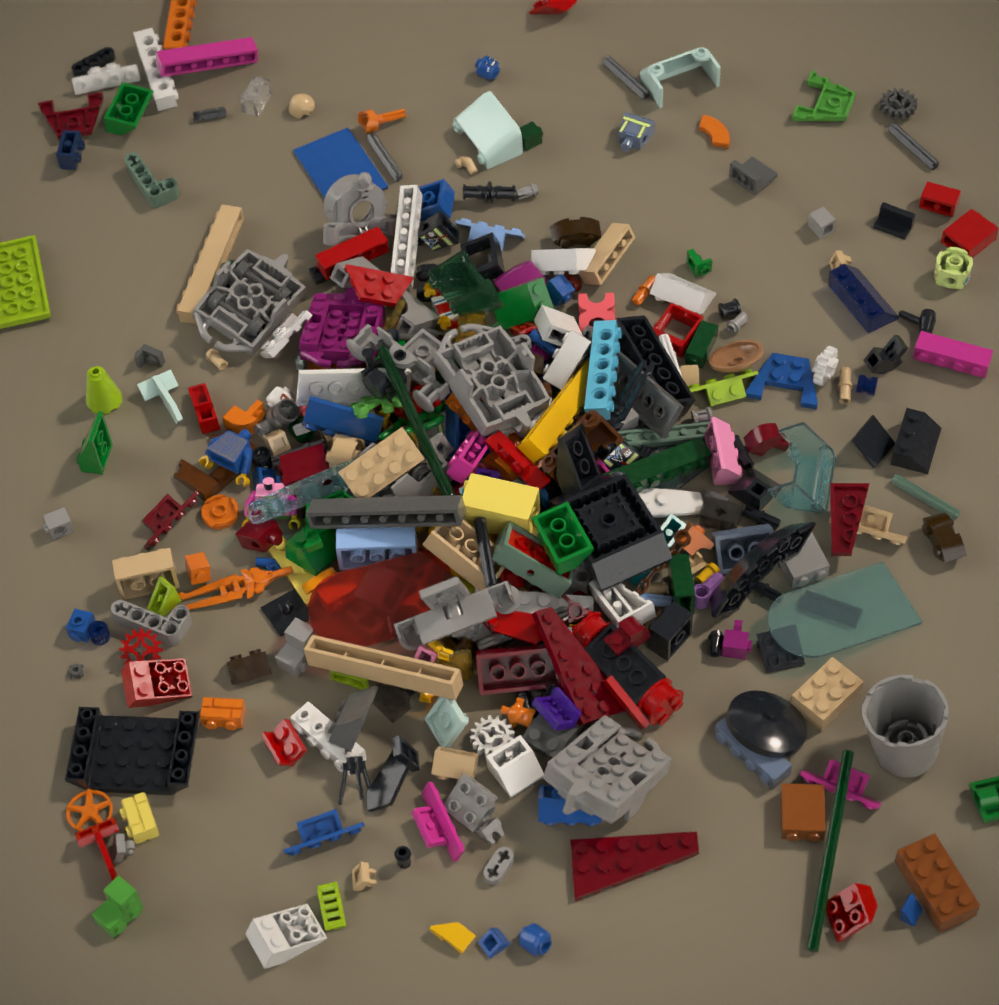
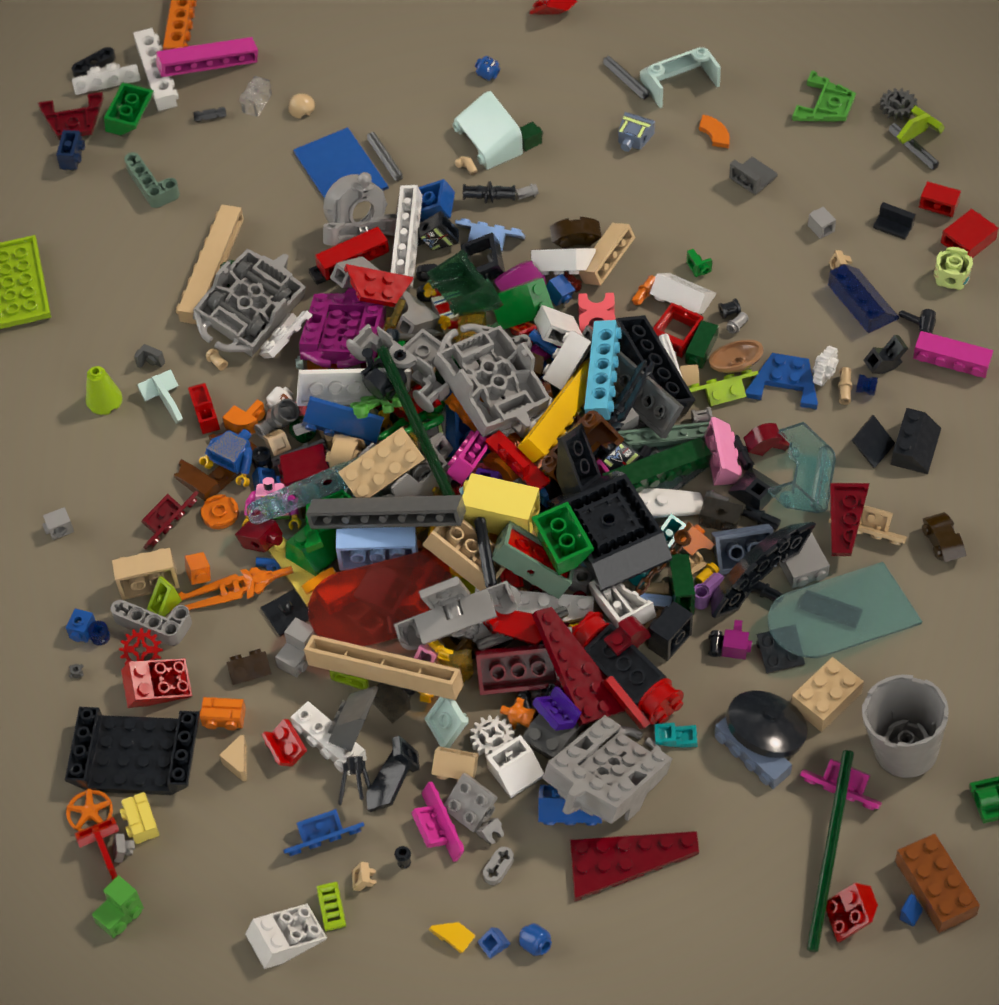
green slope [76,411,113,475] -> none
orange piece [357,109,406,134] -> none
dark red plant [561,594,590,625] -> none
dark orange brick [781,784,826,842] -> none
sand green axle [891,474,960,520] -> none
none -> tan slope [219,735,247,781]
none -> teal slope [654,723,698,747]
none -> lime piece [897,105,945,144]

